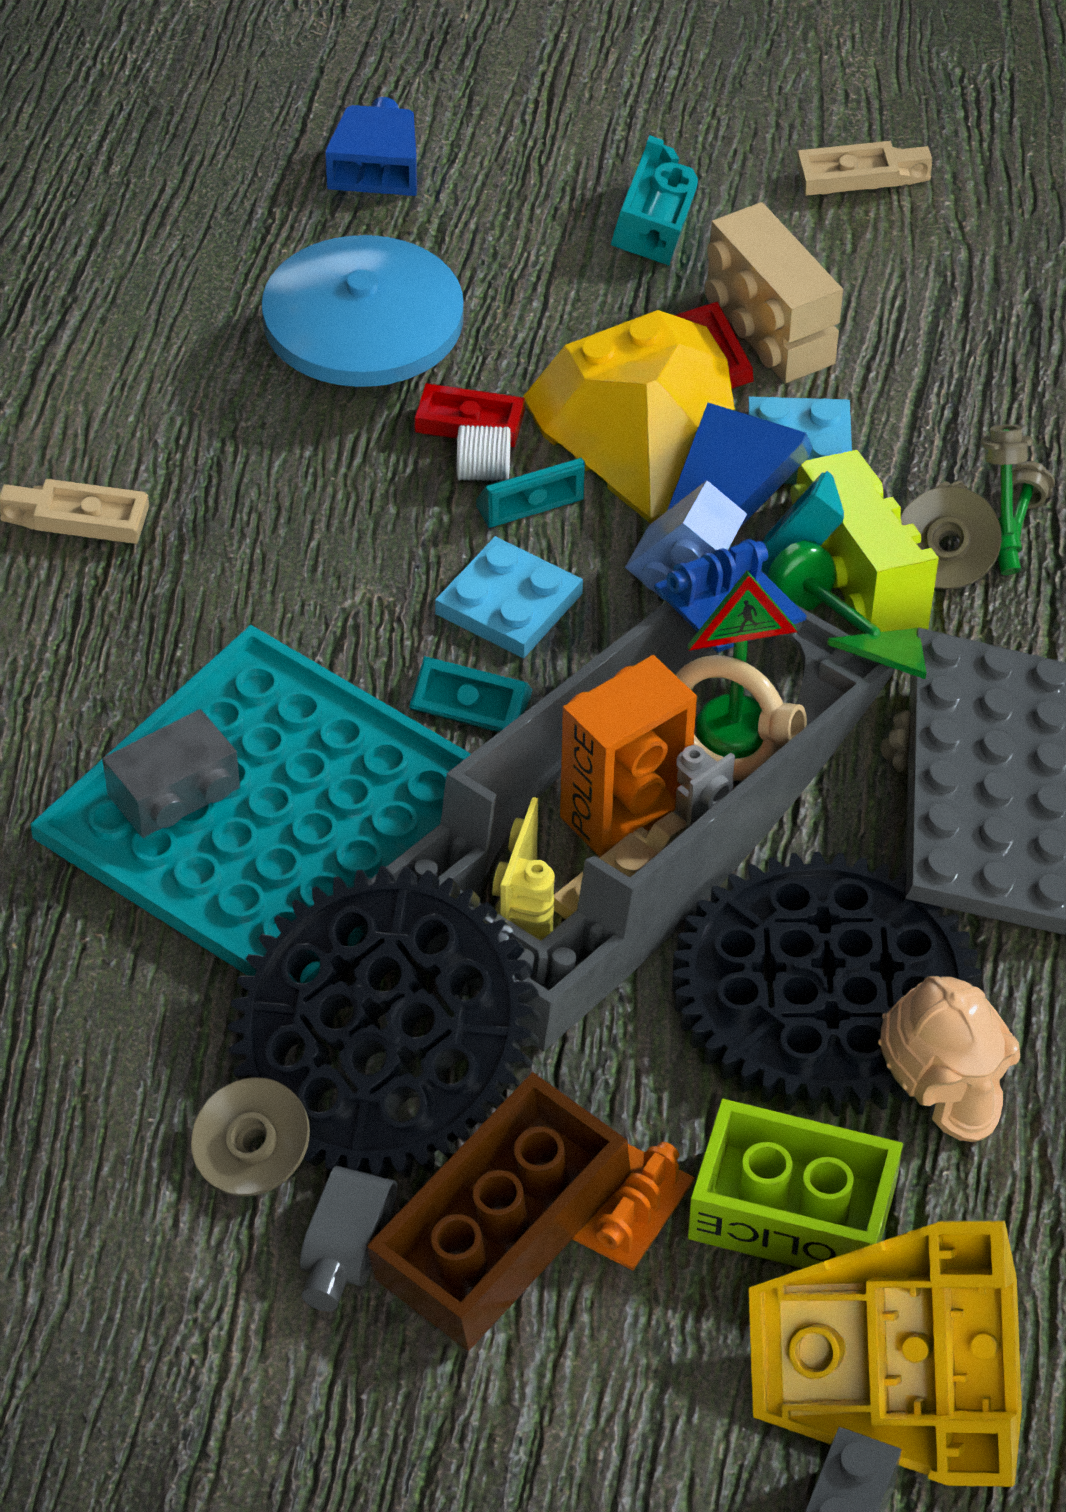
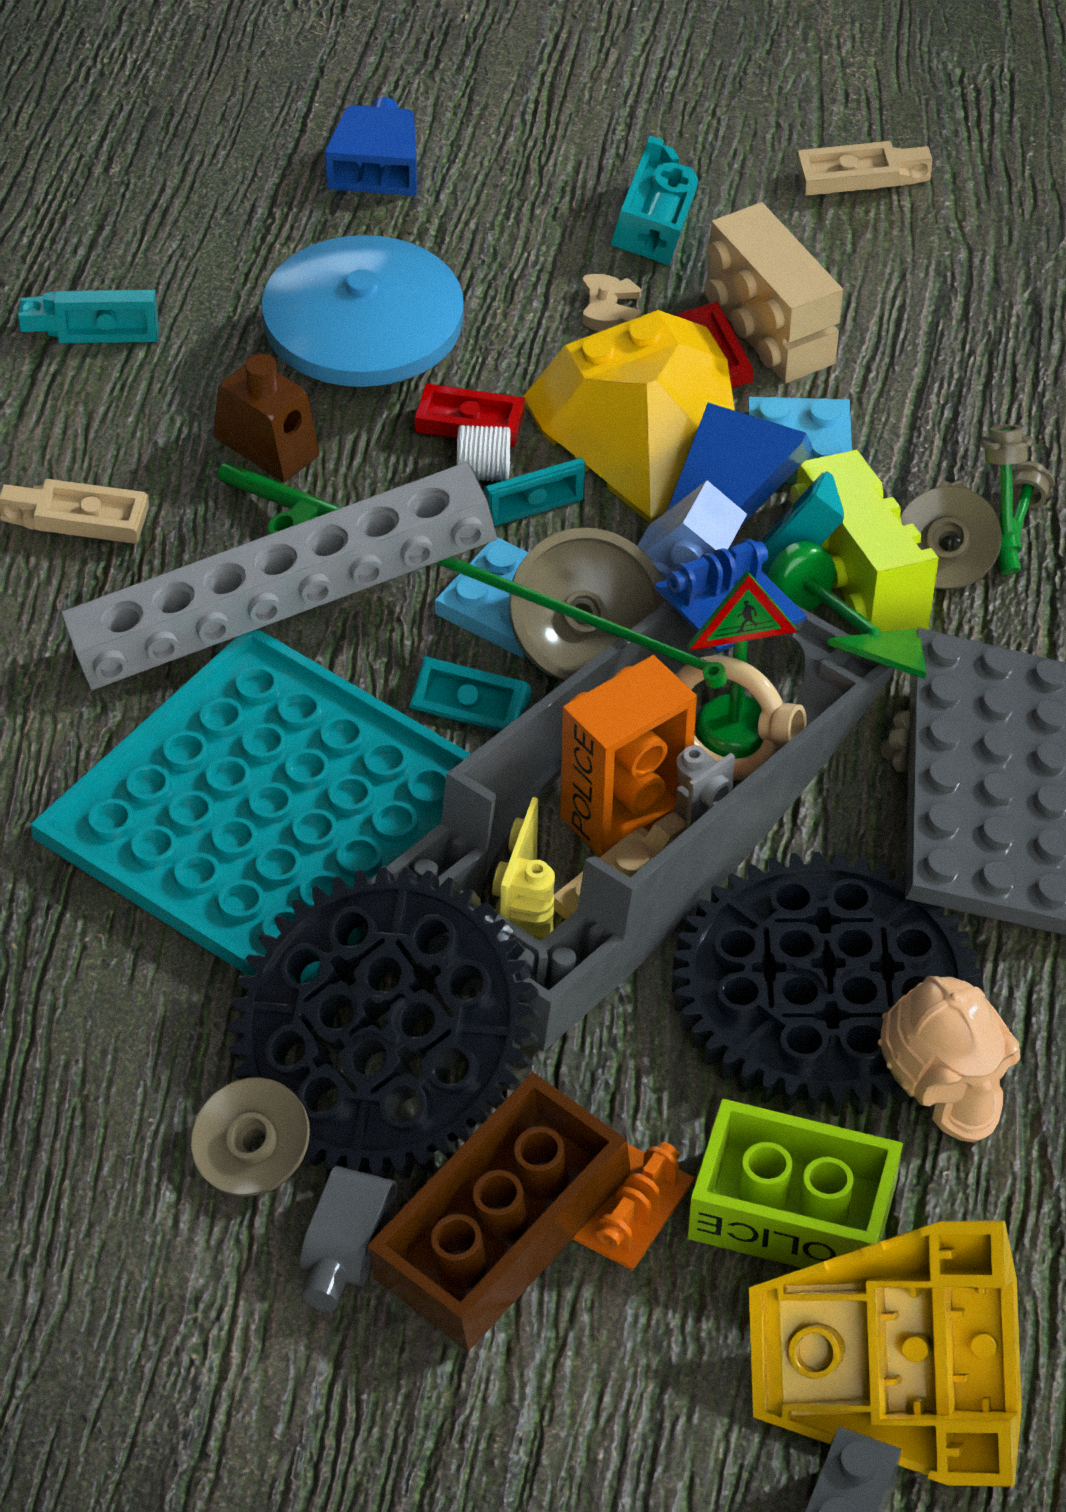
flat silver brick [102,709,240,838] -> none
none -> teal hinge [18,290,159,343]
none -> light grey brick [62,461,498,691]
none -> reddish brown torso [214,354,319,483]
none -> green piece [218,462,727,689]
none -> dark tan dish [508,527,667,682]
none -> tan piece [581,274,642,332]

